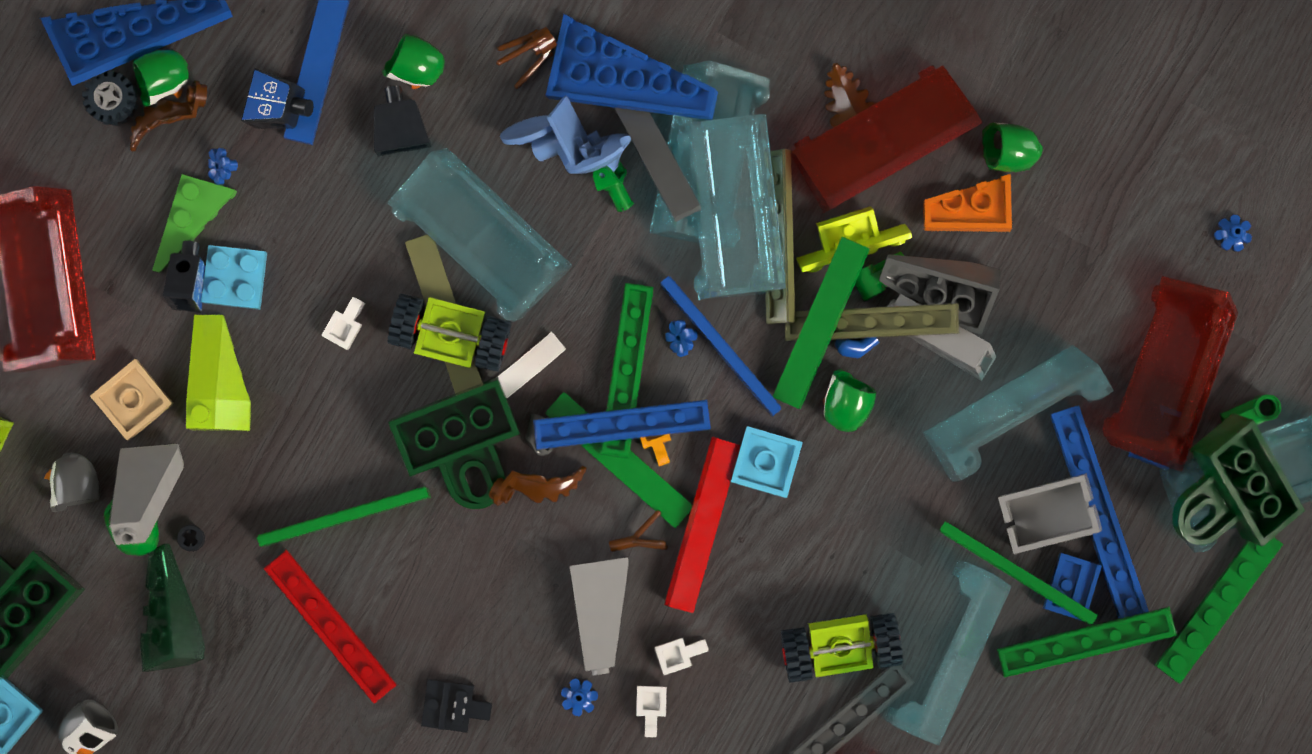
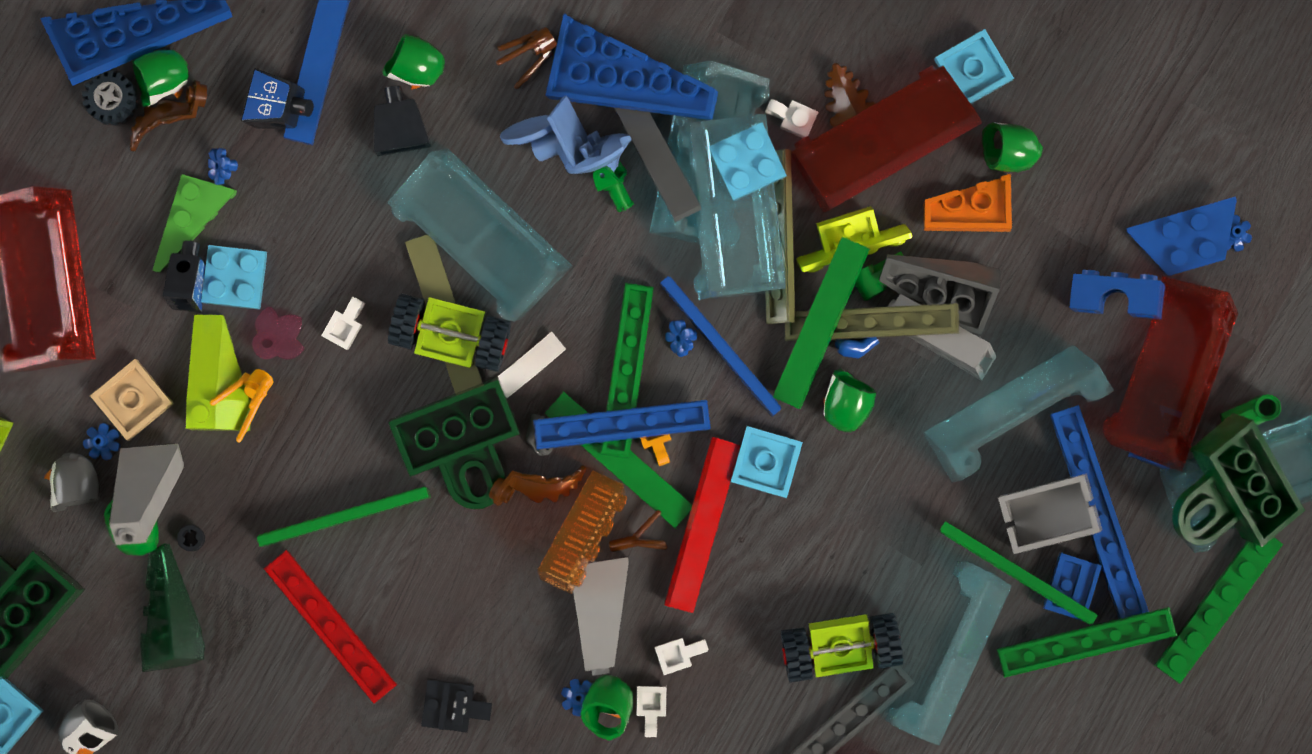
none -> blue plant [83,424,121,460]
none -> light orange plant [210,369,274,442]
none -> clear pink plate [252,307,304,360]
none -> clear orange brick [538,470,627,594]
none -> green piece [581,675,633,741]
none -> medium azure plate [709,122,787,201]
none -> white plate [765,99,818,139]
none -> medium azure plate [934,29,1014,108]
none -> blue arch [1069,270,1165,319]
none -> blue wing [1126,197,1237,276]

